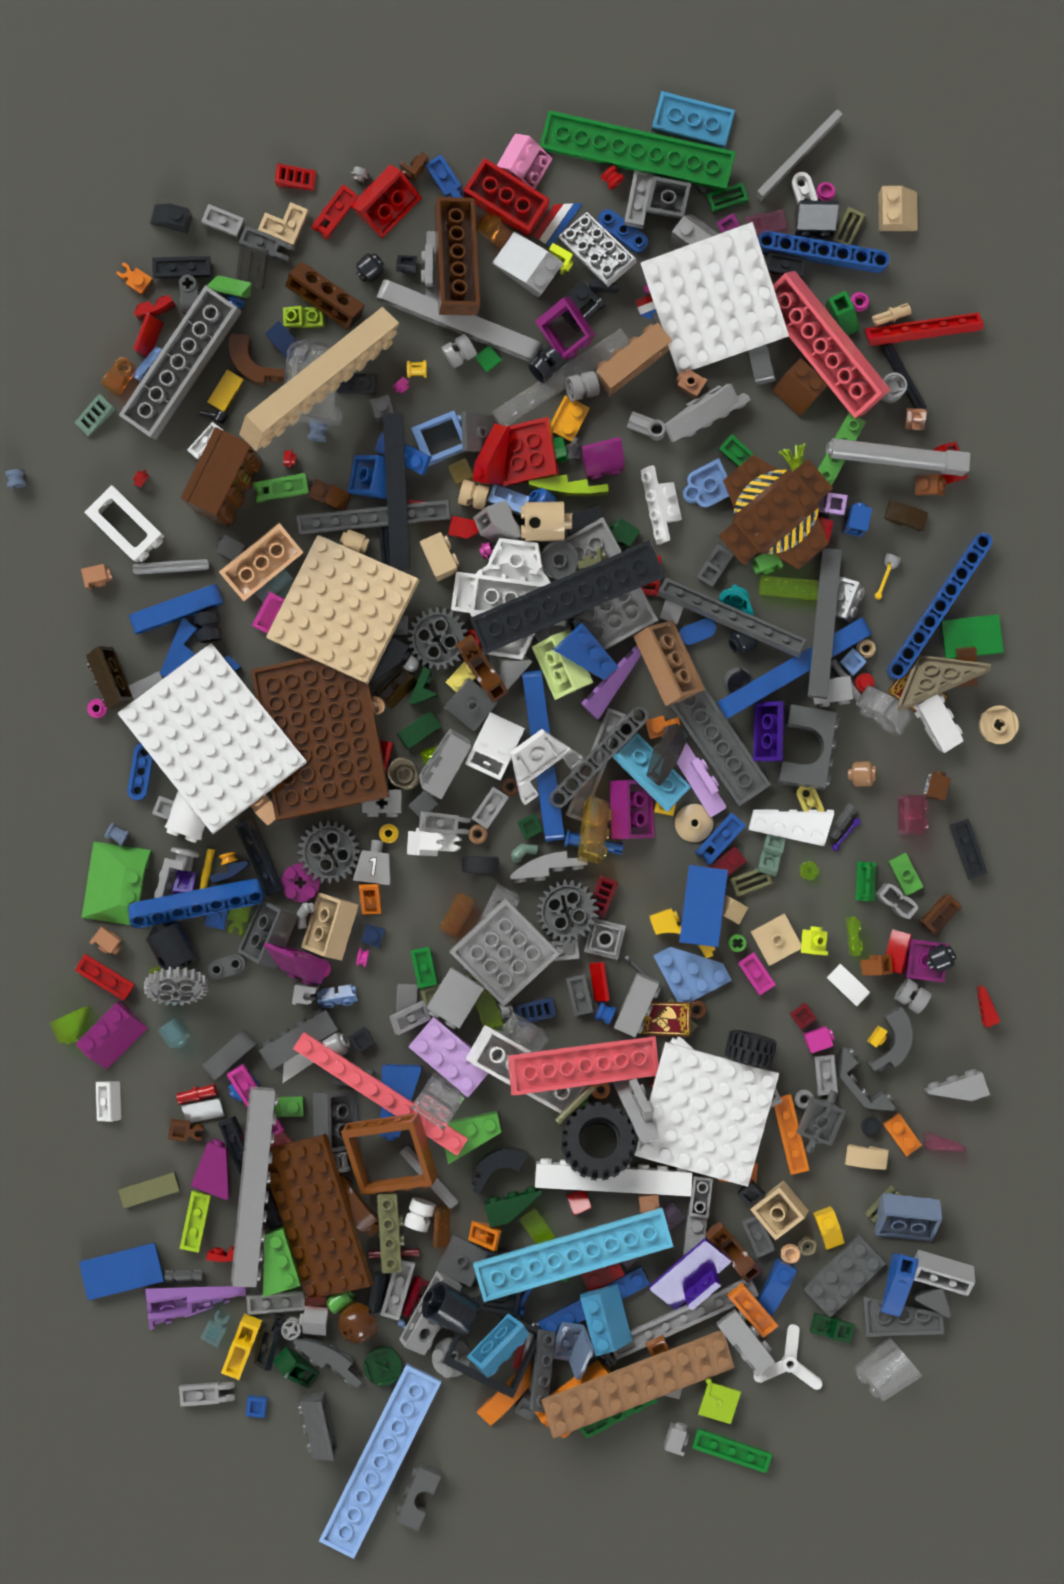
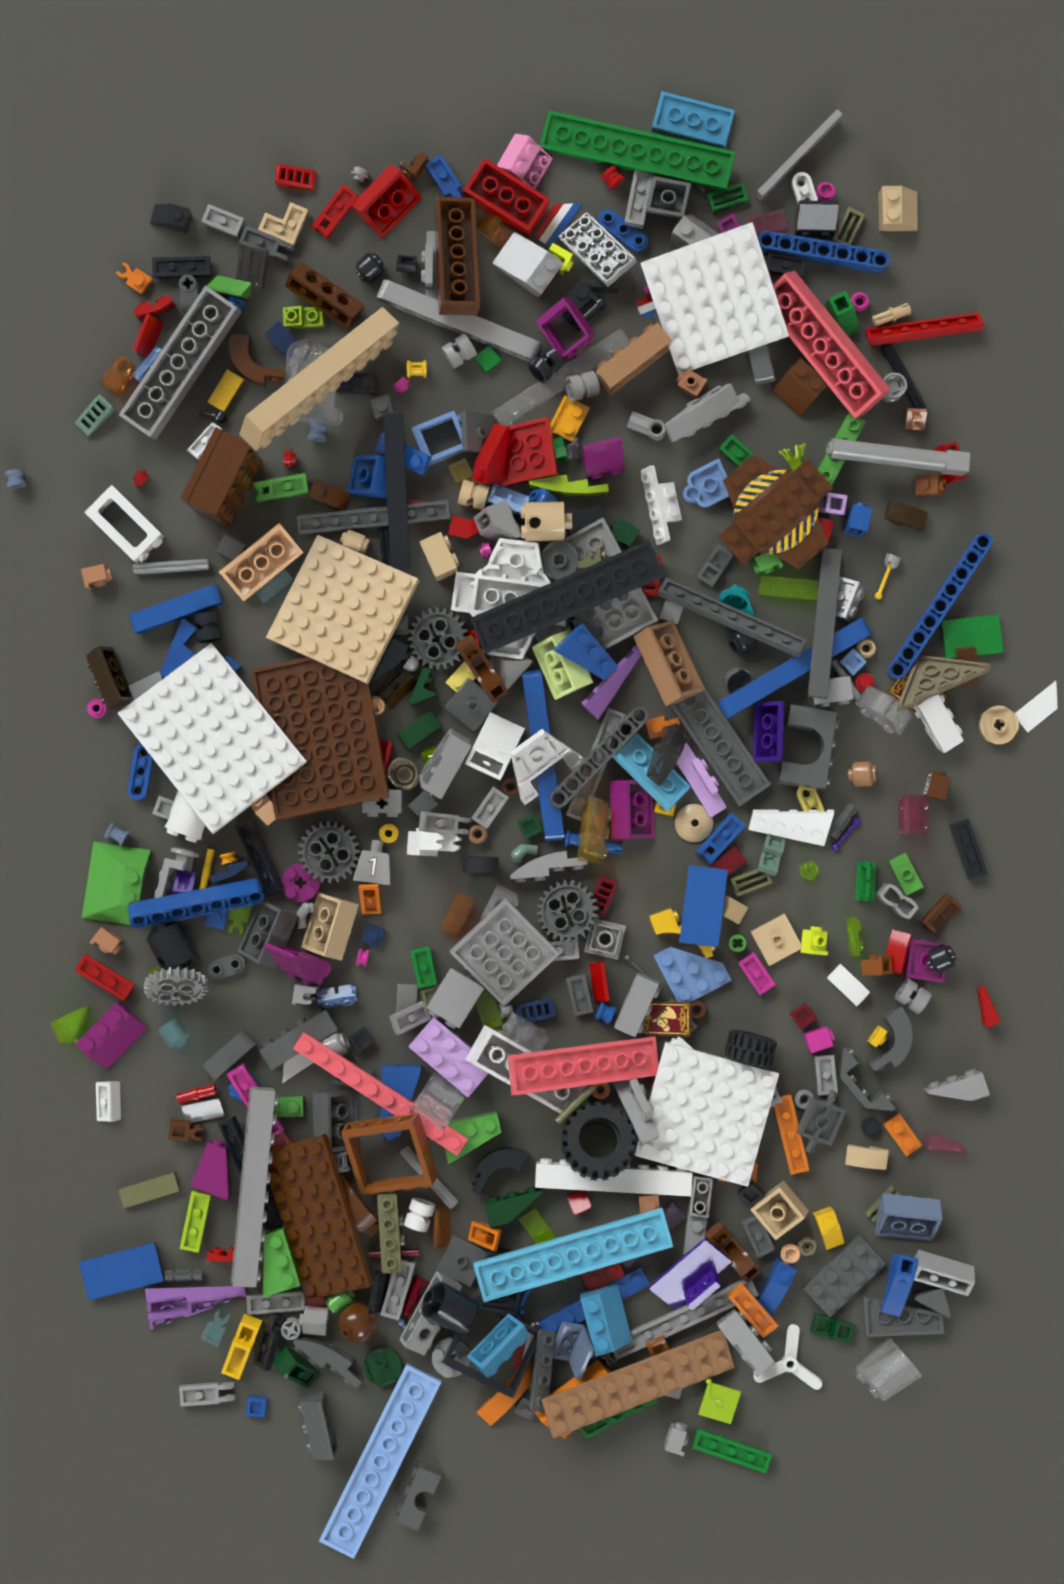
dark pink tile [252,591,285,634] -> none
blue tile [679,619,716,645] -> none
none -> white sticker [1015,681,1058,733]

